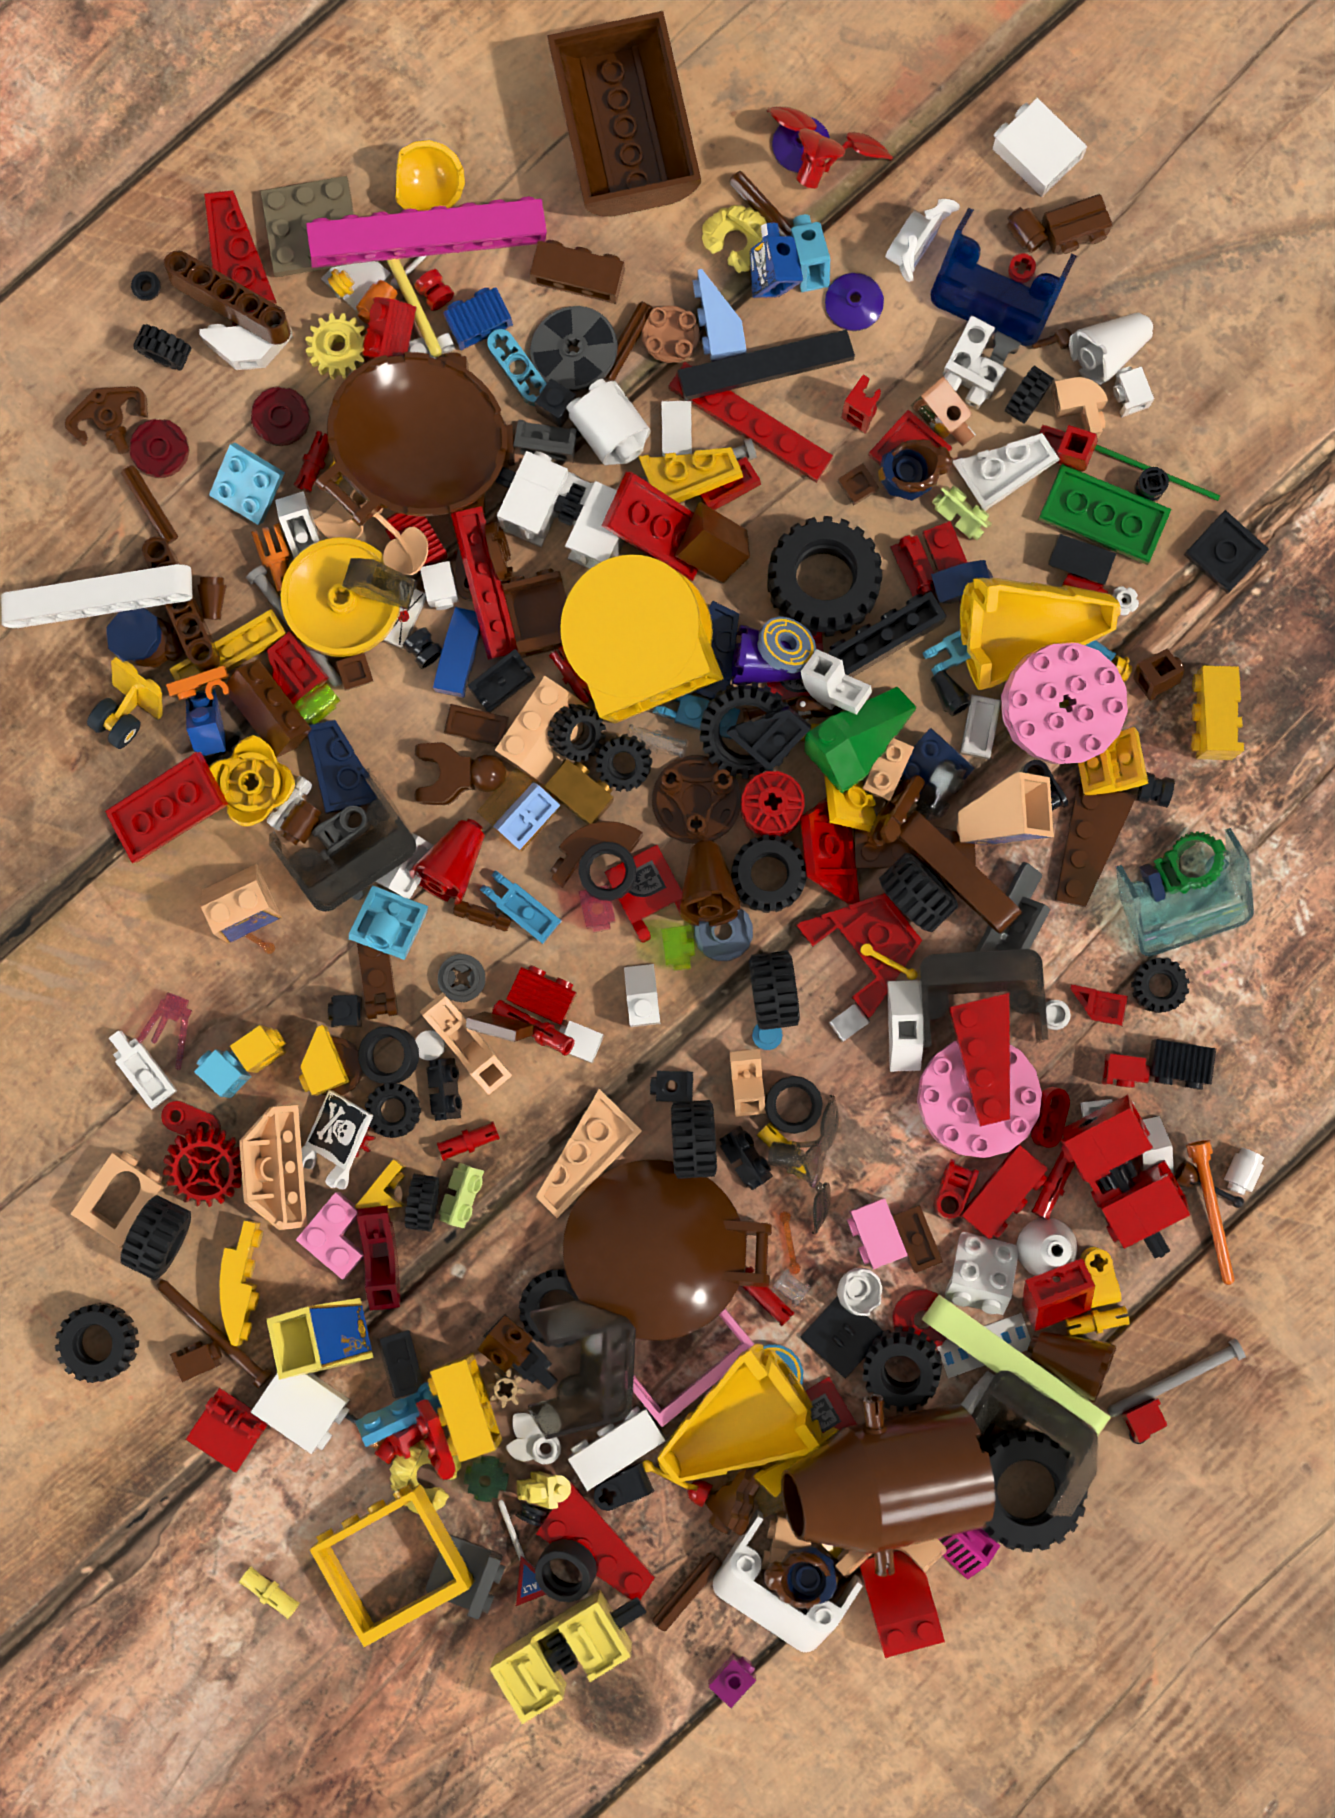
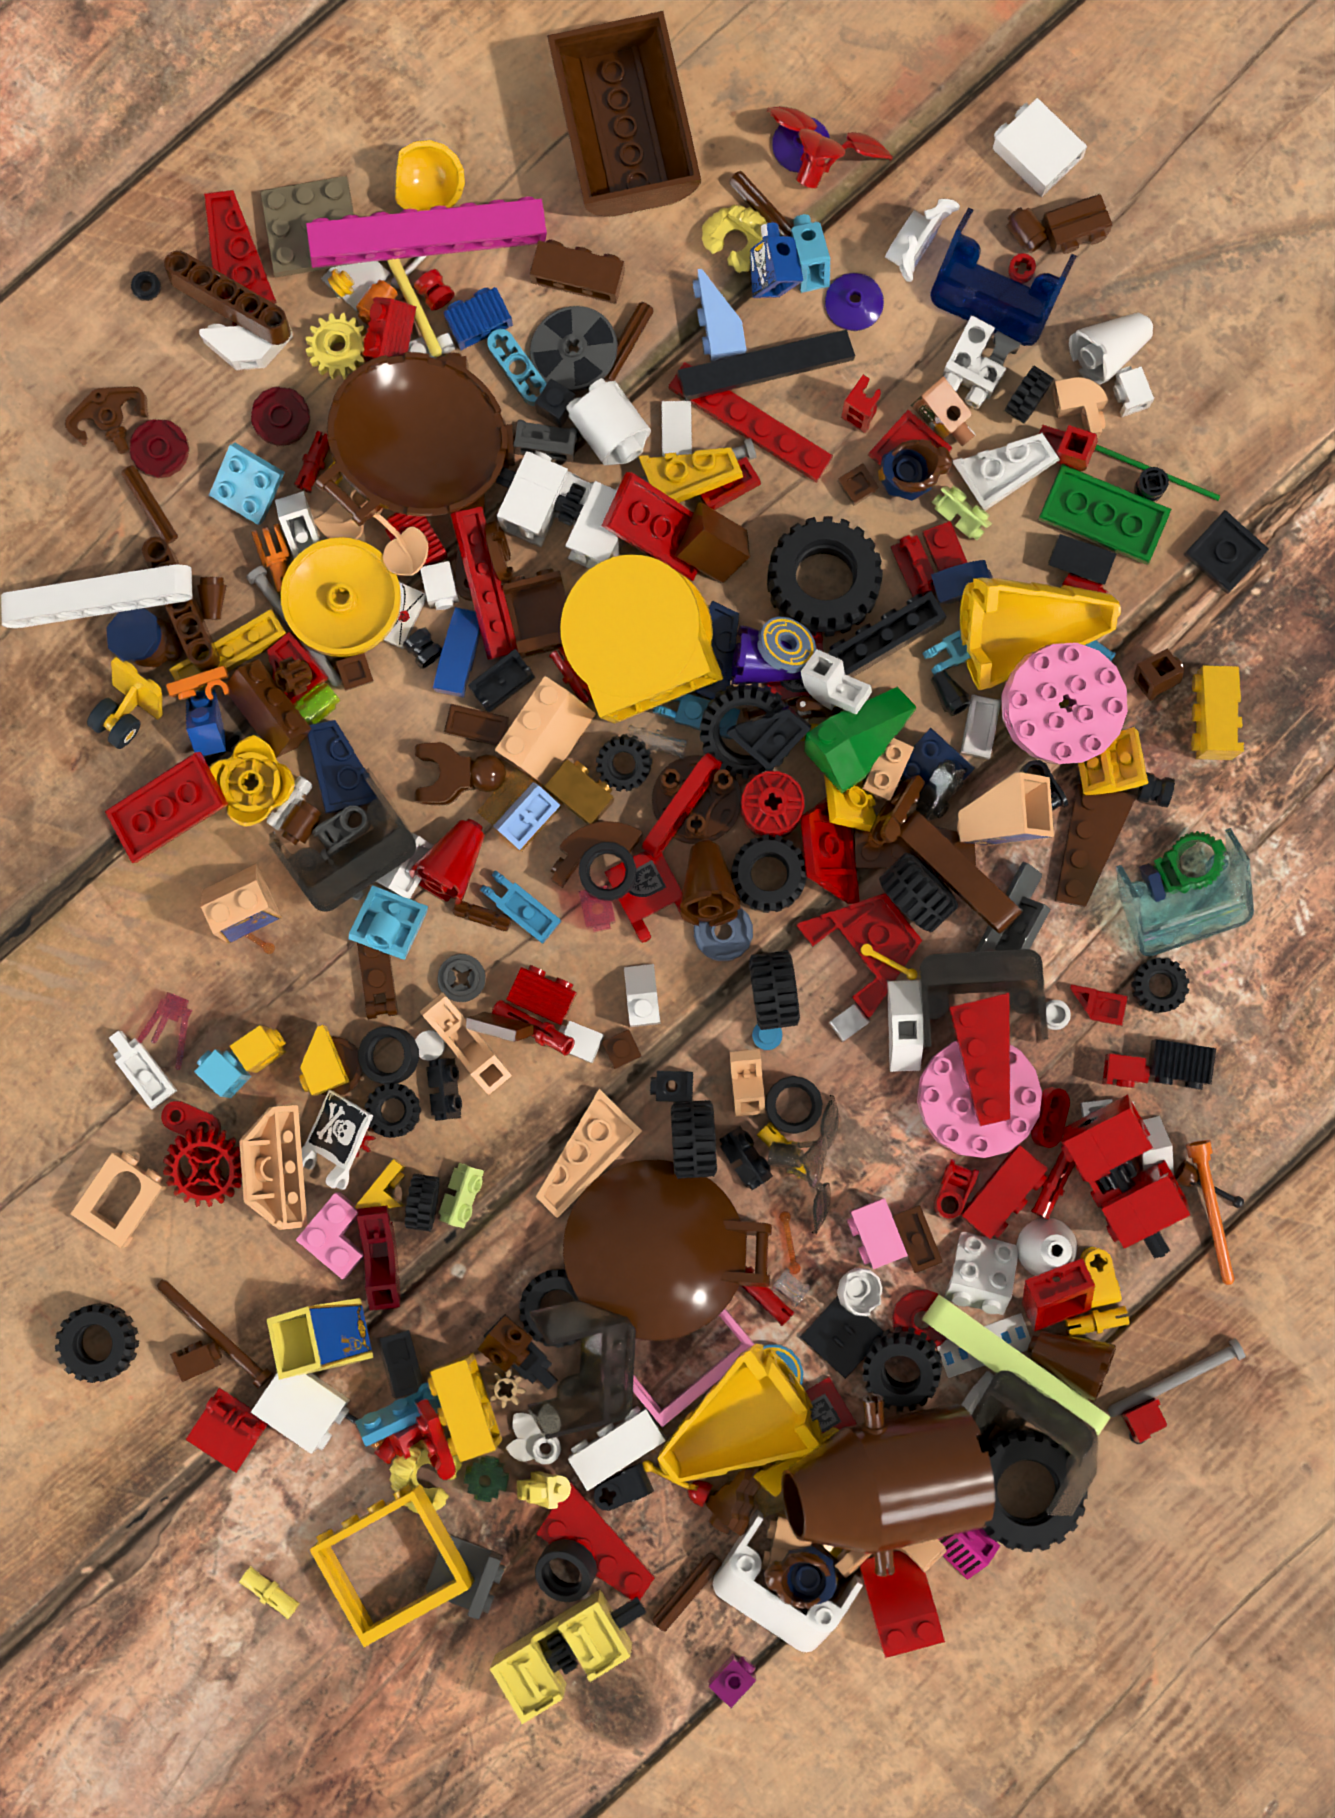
black tyre [121,1195,191,1280] -> none
black tyre [133,324,192,371] -> none
yellow slope [220,1220,263,1346] -> none
black brick [328,995,362,1028] -> none
clear smoke slope [342,558,417,609] -> none
red pin [437,1121,500,1161] -> none
piece [498,1500,546,1606] -> none
black bush [516,1501,547,1527] -> none
black tyre [548,704,606,762] -> none
nougat dish [642,306,700,363] -> none
clear neon green brick [661,925,695,971] -> none
reddish brown hand [1031,328,1072,349] -> none
yellow plate [1111,656,1132,682] -> none
white plate [1112,586,1139,615] -> none
white brick [1224,1147,1264,1195] -> none
none -> reddish brown gear [274,656,312,696]
none -> reddish brown plate [602,1029,642,1069]
none -> red beam [642,753,722,858]

